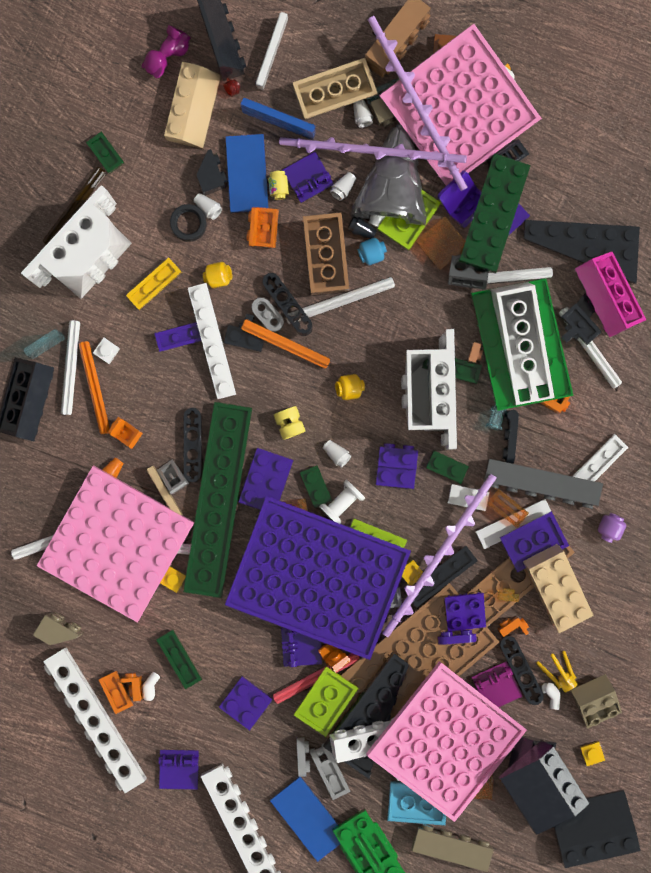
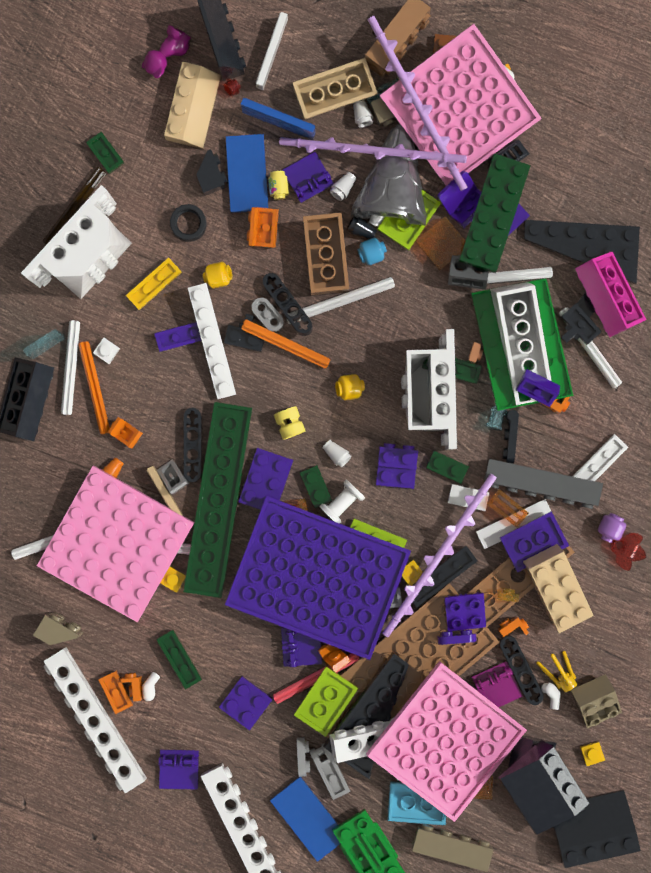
white cone [194,193,222,220] -> none
none -> dark purple slope [516,369,560,407]
none -> clear red plate [610,533,646,571]

